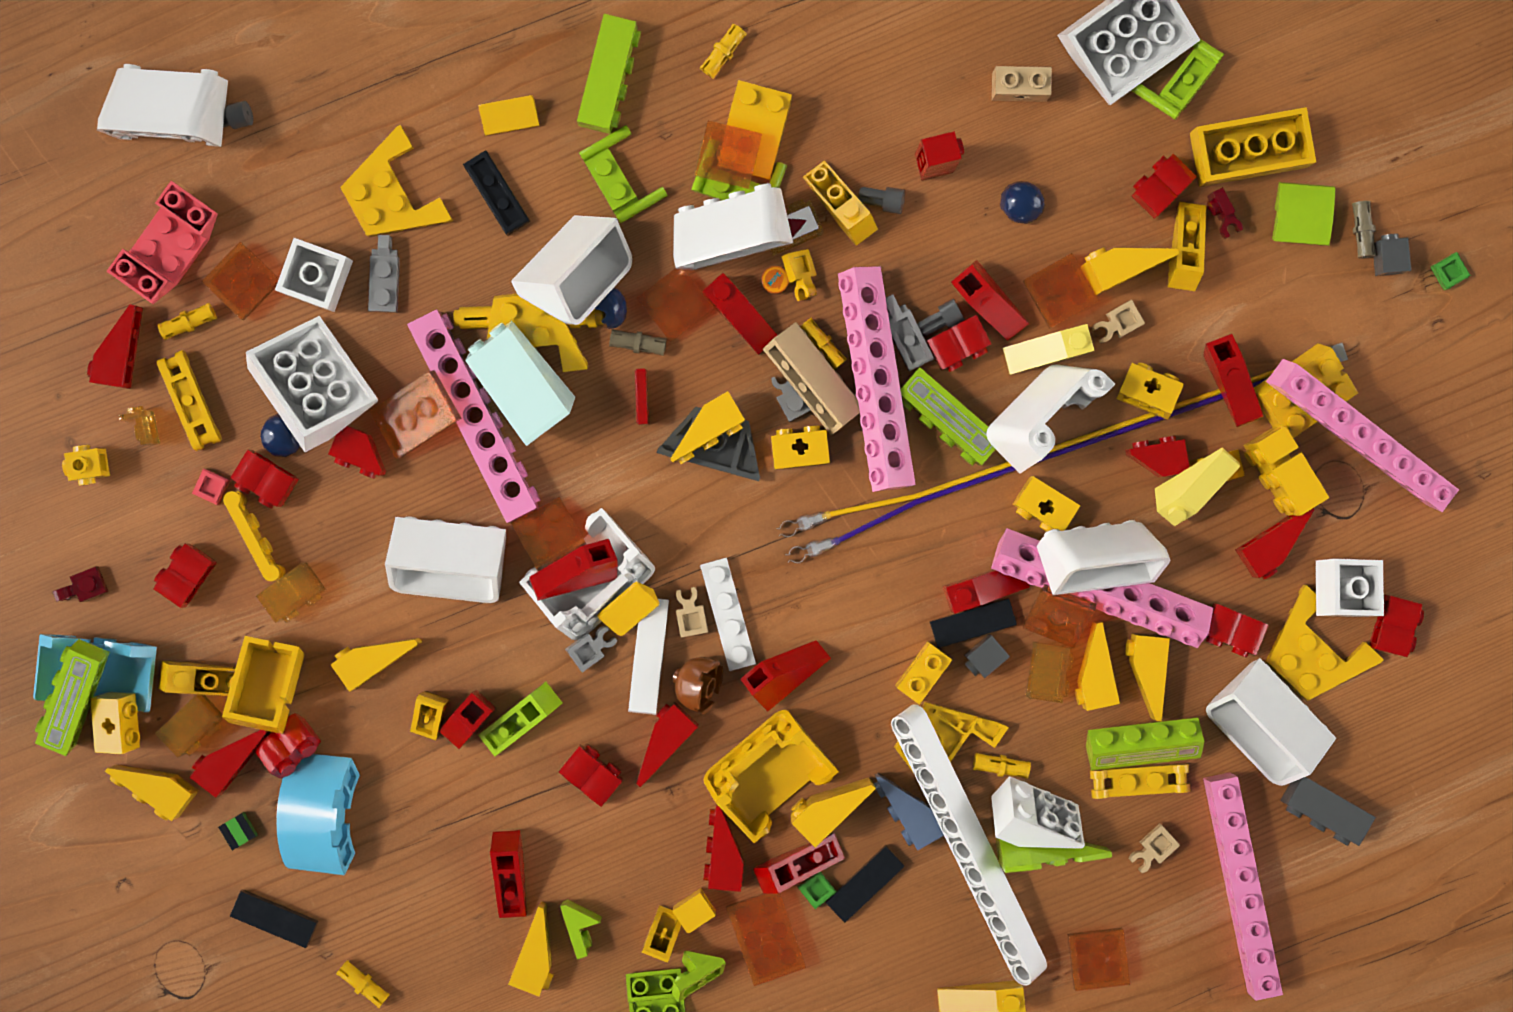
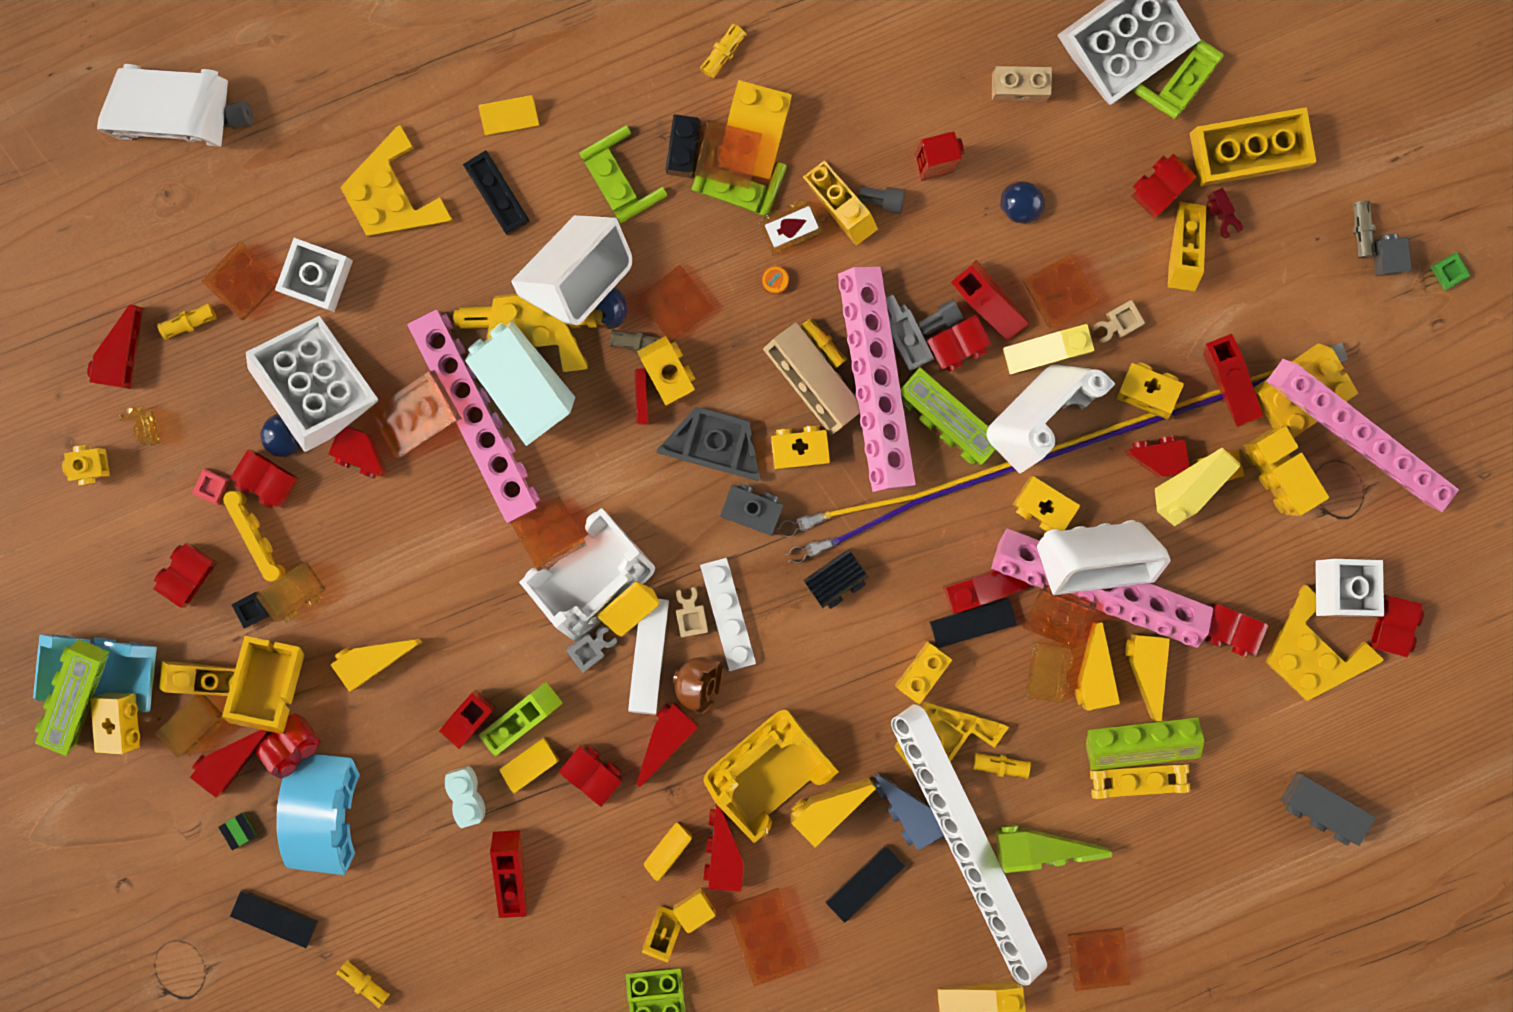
dark red plate [53,566,109,602] -> none
yellow slope [105,765,199,821] -> none
coral slope [107,181,218,304] -> none
yellow plate [157,350,222,451] -> none
light grey hinge [368,235,400,313] -> none
white windscreen [385,516,506,603] -> none
yellow slope [410,691,450,740] -> none
yellow slope [508,902,554,996] -> none
red slope [529,539,618,601] -> none
lime slope [560,900,602,959] -> none
lime brick [577,14,641,134] -> none
yellow slope [670,391,745,465] -> none
lime slope [672,951,726,1002] -> none
white windscreen [673,183,793,270] -> none
red slope [702,273,778,355] -> none
red slope [740,640,831,712] -> none
red slope [753,833,845,894] -> none
light grey plate [771,377,811,422] -> none
yellow plate [781,249,817,301] -> none
bright green tile [798,872,836,909] -> none
dark grey brick [964,634,1010,678] -> none
white slope [991,776,1085,848] -> none
yellow slope [1080,247,1179,296] -> none
tan plate [1128,823,1180,873] -> none
bright pink brick [1203,772,1283,1001] -> none
white windscreen [1206,658,1336,786] -> none
red slope [1235,508,1314,579] -> none
lime slope [1272,182,1335,245] -> none
none -> black plate [231,591,271,629]
none -> light aqua brick [445,765,485,828]
none -> yellow slope [499,737,560,794]
none -> yellow brick [637,336,695,405]
none -> yellow slope [644,822,693,881]
none -> black brick [665,114,701,178]
none -> dark grey brick [720,483,783,536]
none -> black brick [803,549,868,609]

